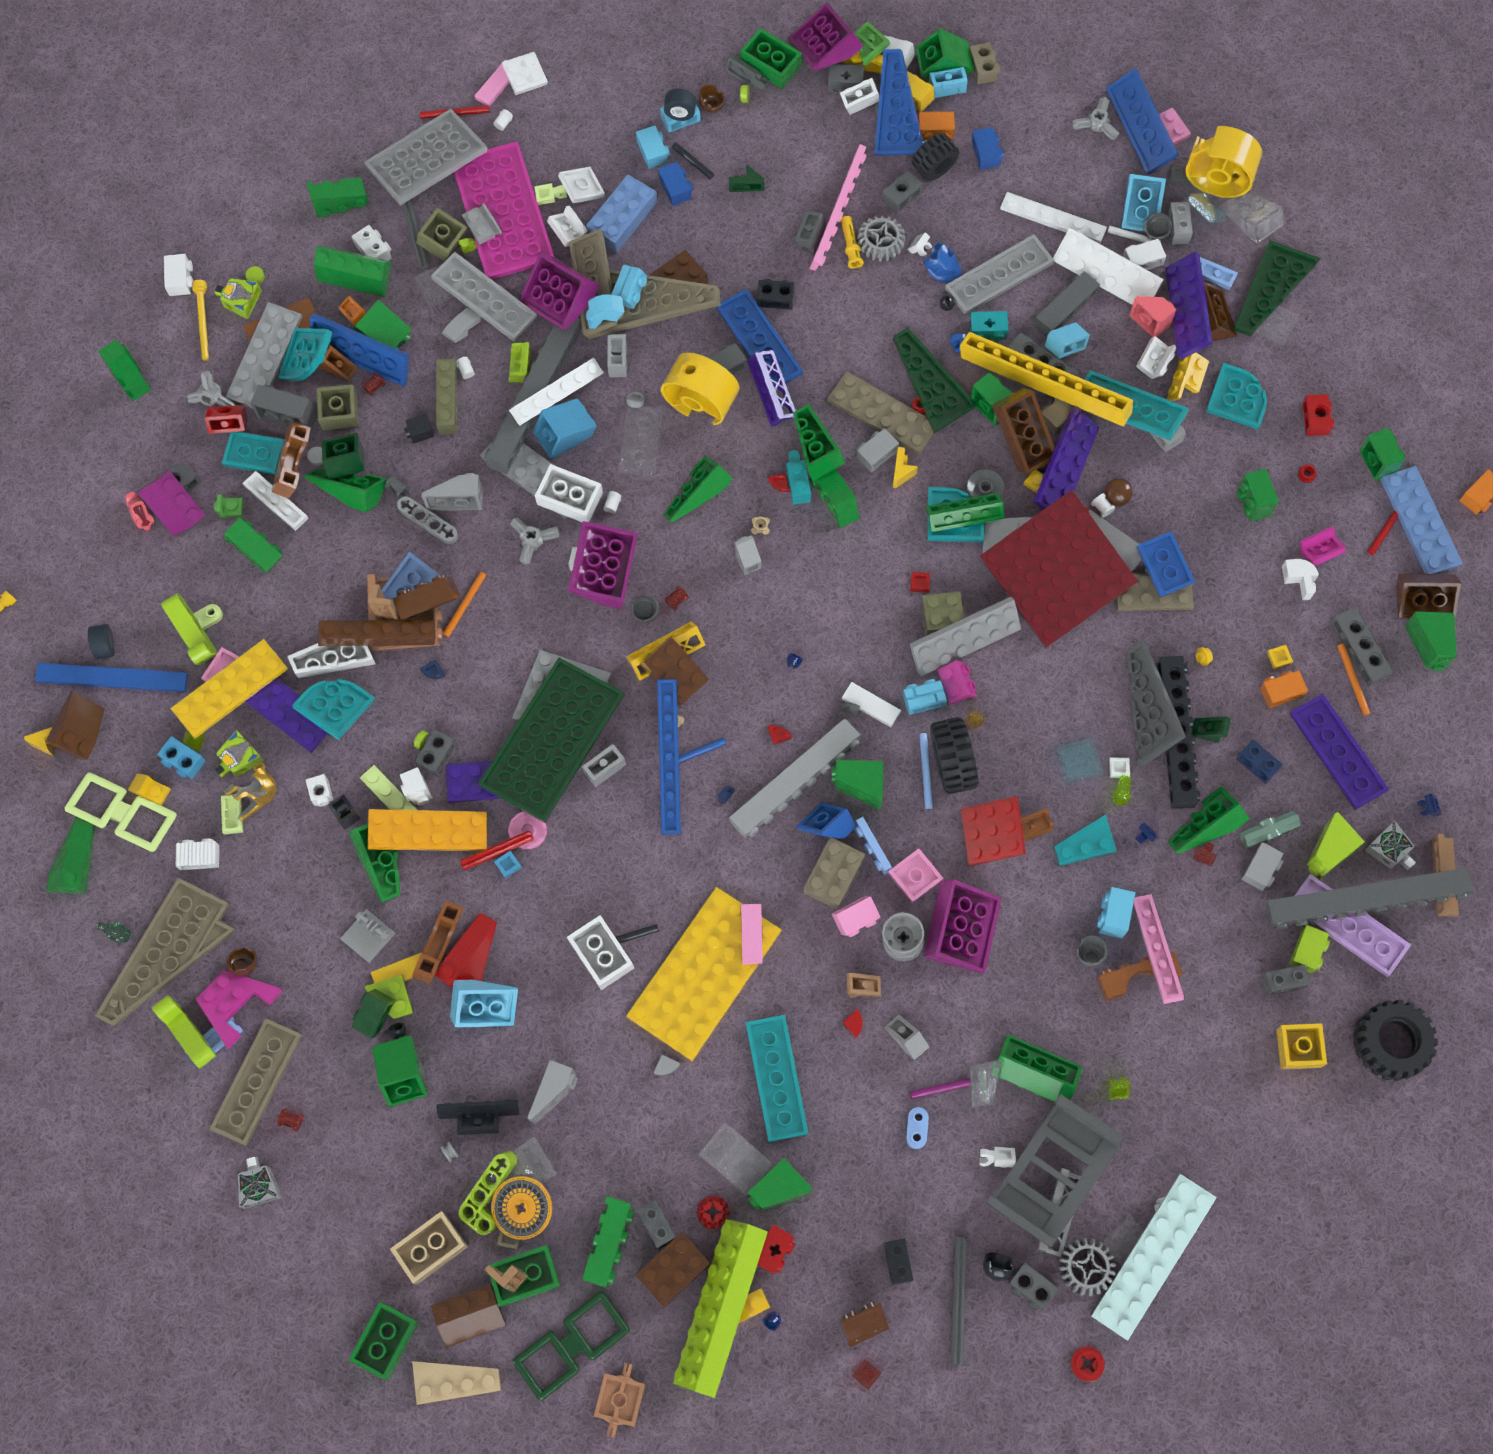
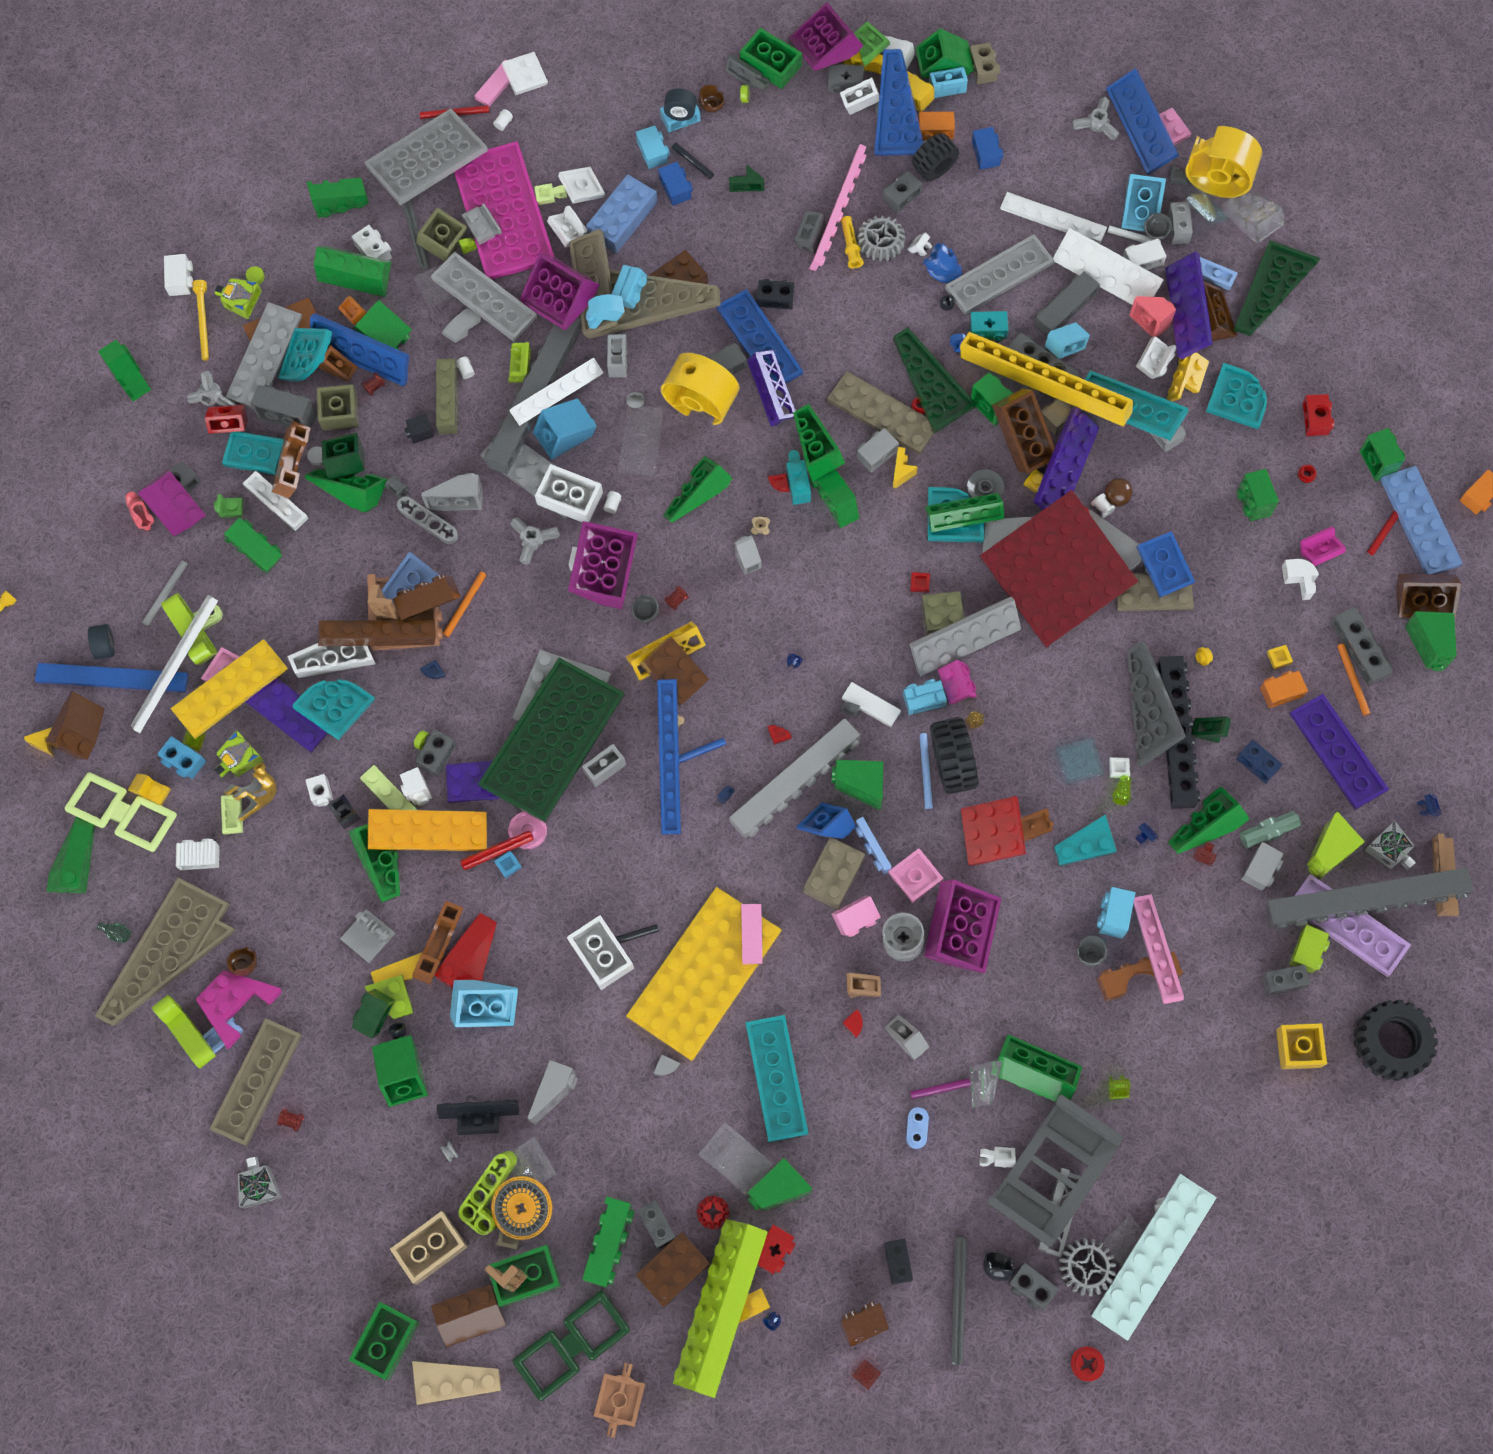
none -> white tile [131,595,218,733]
none -> light grey bar [142,560,188,626]

